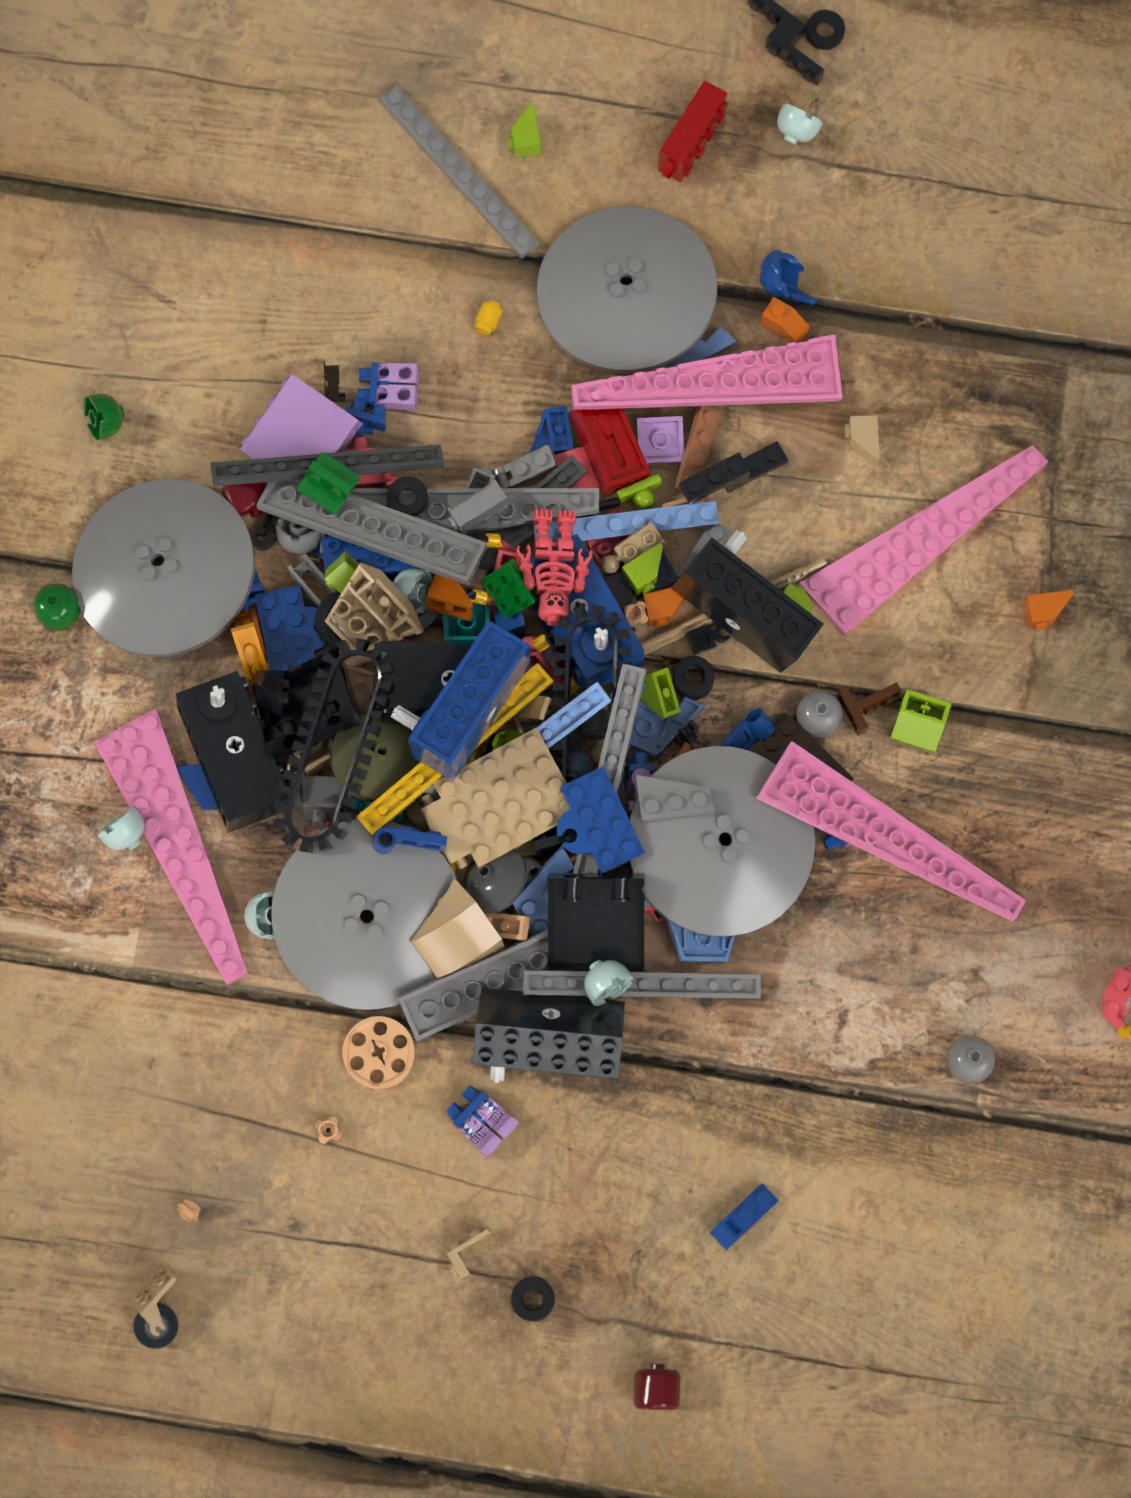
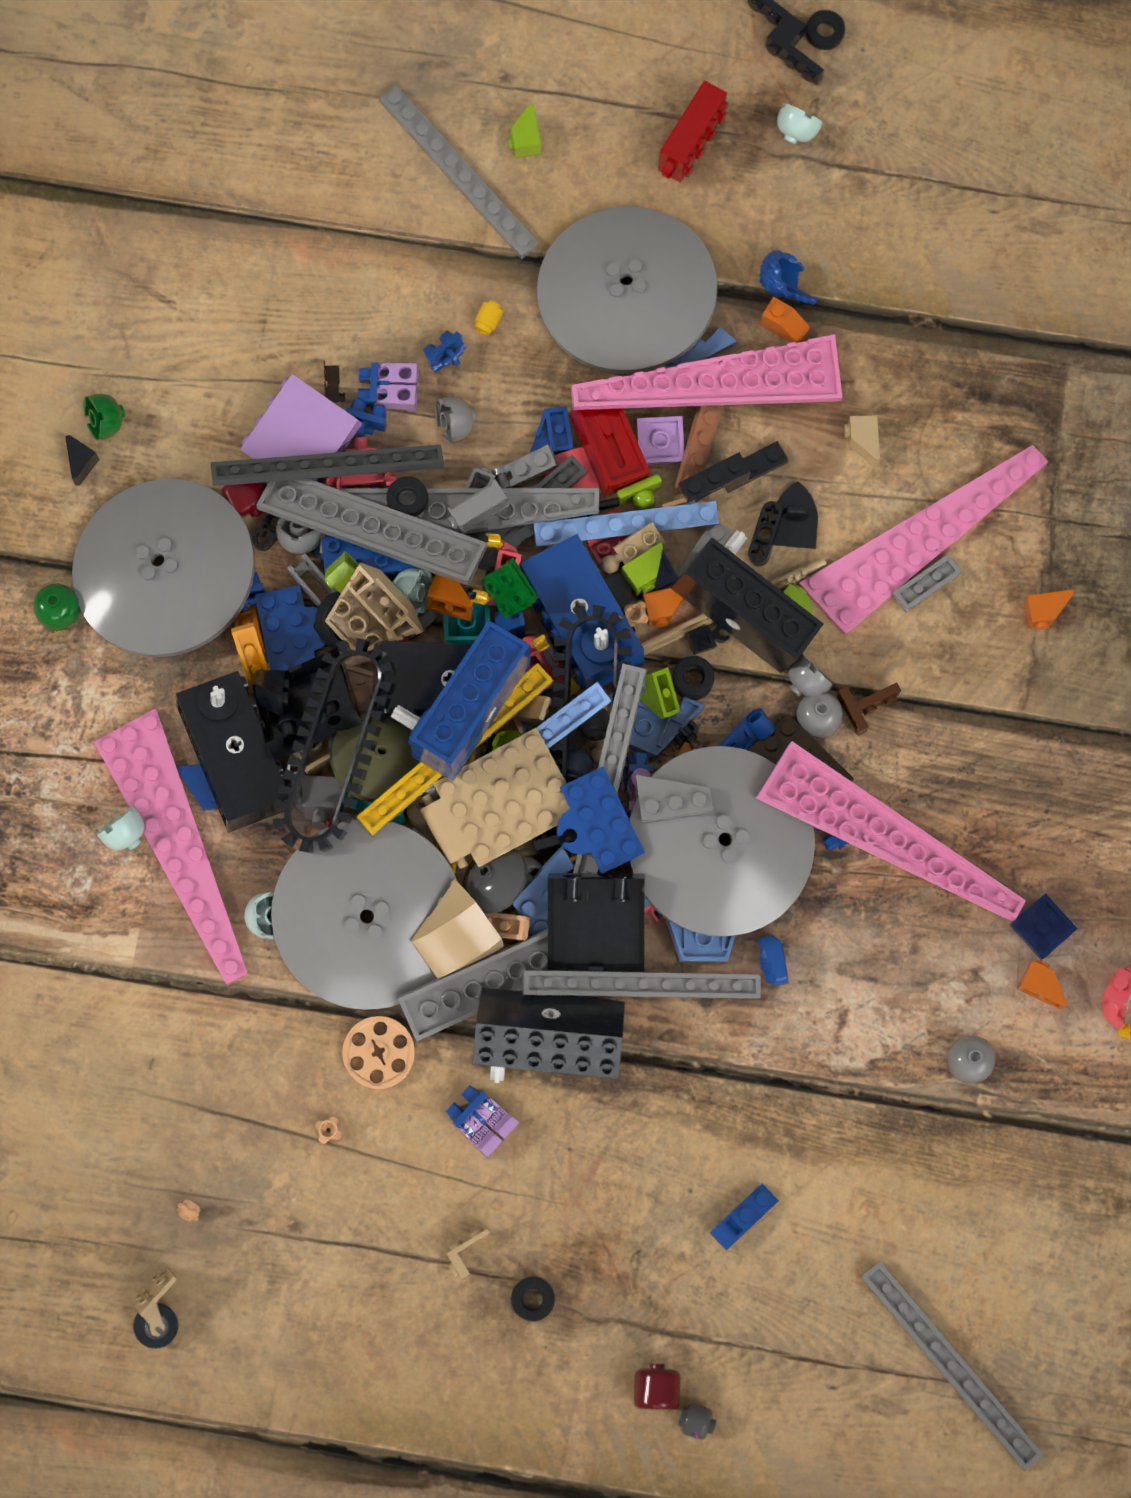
green bracket [297,452,360,515] -> none
blue plate [372,827,447,854] -> none
coral piece [516,509,592,626] -> none
light aqua cylinder [584,960,633,1006] -> none
lime slope [890,689,952,753] -> none
none -> black slope [65,435,99,486]
none -> blue hips [423,330,466,373]
none -> light grey cylinder [435,397,476,443]
none -> dark grey head [678,1404,717,1440]
none -> black beam [748,501,783,566]
none -> blue piece [757,935,789,986]
none -> black shield [770,481,818,549]
none -> light grey cylinder [788,654,834,697]
none -> light grey plate [861,1261,1044,1471]
none -> light grey plate [892,554,962,613]
none -> clear blue plate [1010,893,1078,961]
none -> orange slope [1017,960,1067,1010]

